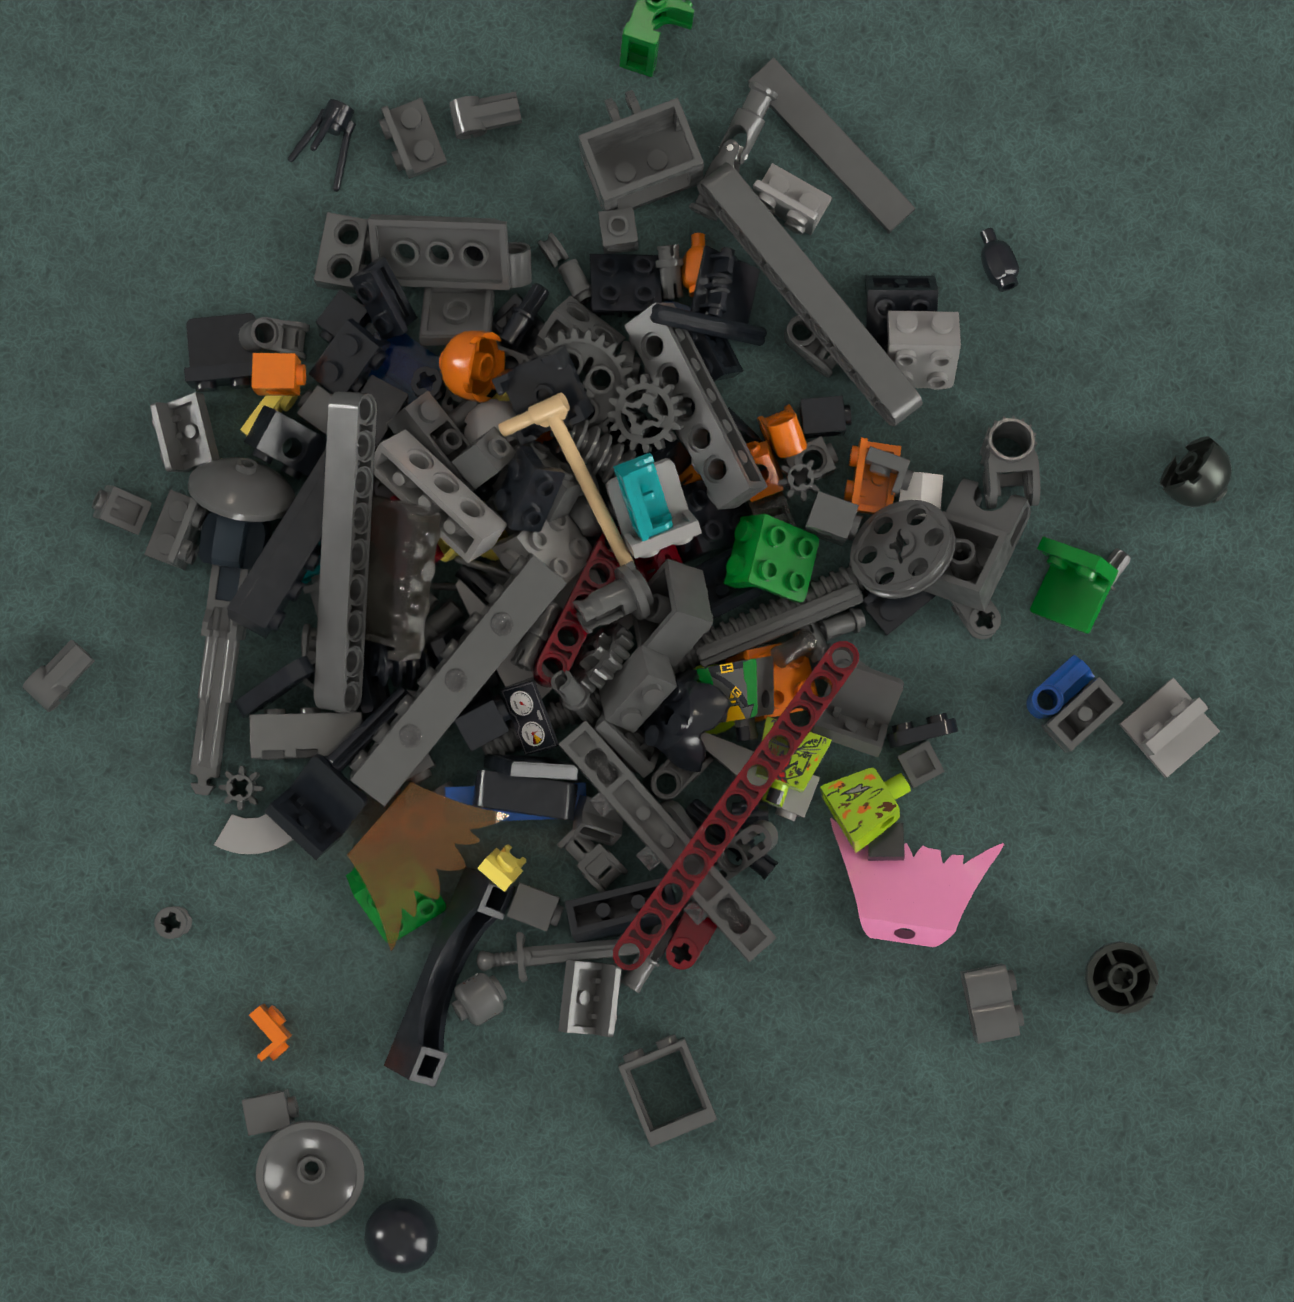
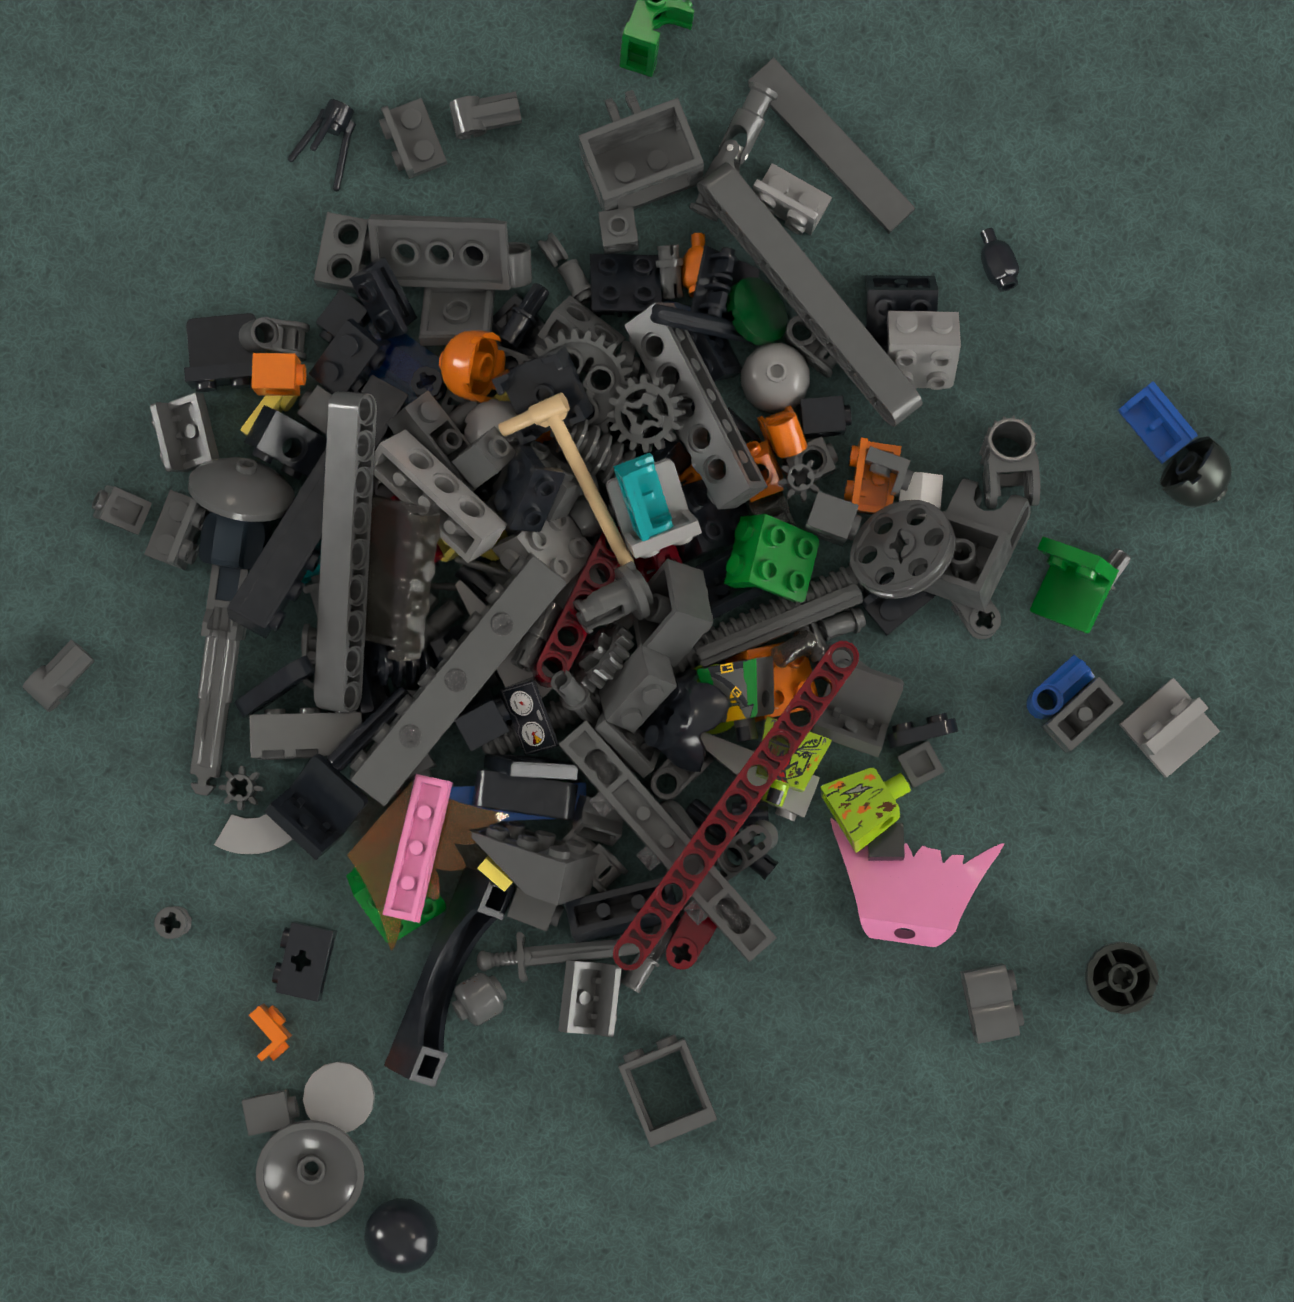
none -> black brick [272,921,337,1002]
none -> light grey tile [303,1061,375,1133]
none -> bright pink tile [382,774,453,923]
none -> dark grey slope [471,821,599,905]
none -> dark green tile [726,277,788,345]
none -> light grey cylinder [741,343,810,413]
none -> blue hinge [1118,381,1198,464]

